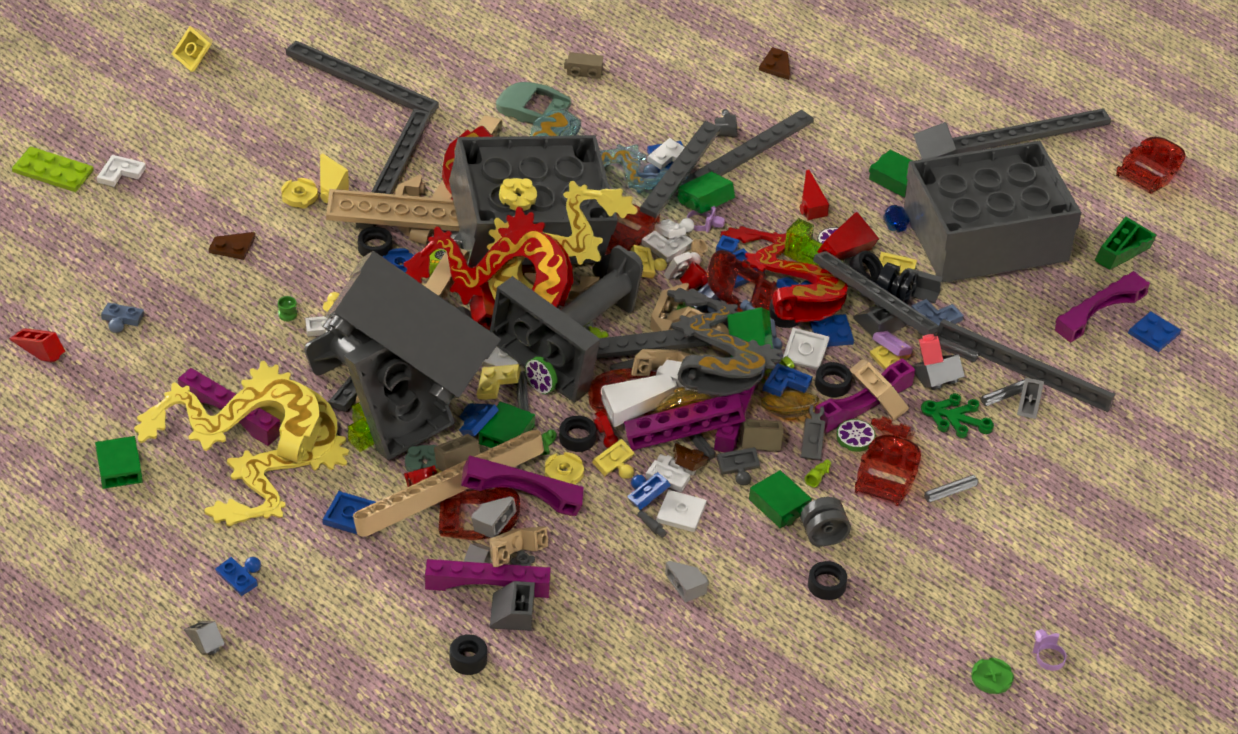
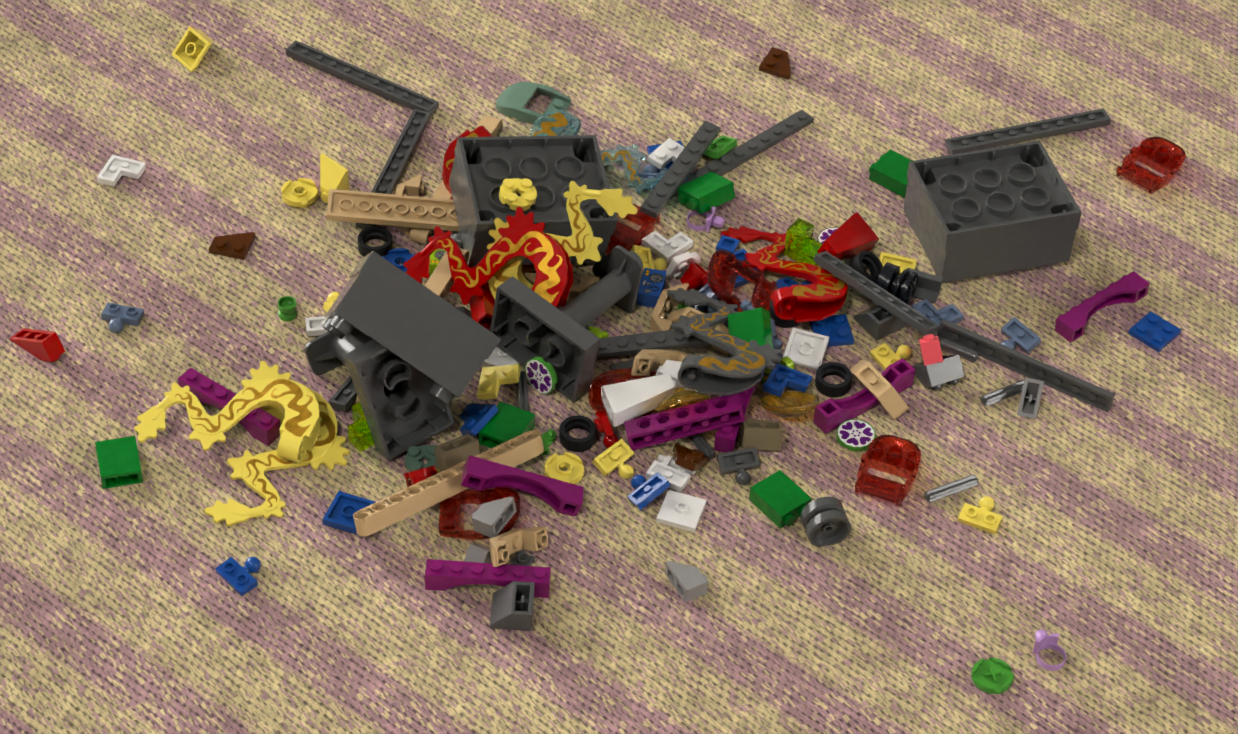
lime plate [12,146,94,192] -> none
slope [184,621,225,655] -> none
black tyre [449,634,487,675] -> none
dark tan brick [564,52,604,79] -> none
dark grey animal [638,511,667,538] -> none
white plate [655,218,694,239] -> none
tan plate [691,239,708,257] -> none
dark grey piece [715,109,738,137] -> none
red slope [800,170,829,220] -> none
dark grey plate [800,405,825,460] -> none
lime piece [804,459,831,488] -> none
black tyre [808,561,848,600] -> none
clear red plate [871,416,915,440] -> none
lavender tile [872,331,913,356] -> none
clear blue head [883,205,910,233] -> none
dark grey brick [913,122,958,159] -> none
green plant [921,393,994,438] -> none
green wedge [1094,216,1157,270] -> none
none -> blue brick [637,268,667,308]
none -> bright green plate [703,135,737,159]
none -> light yellow plate [958,496,1003,535]
none -> sand blue plate [1001,317,1041,354]

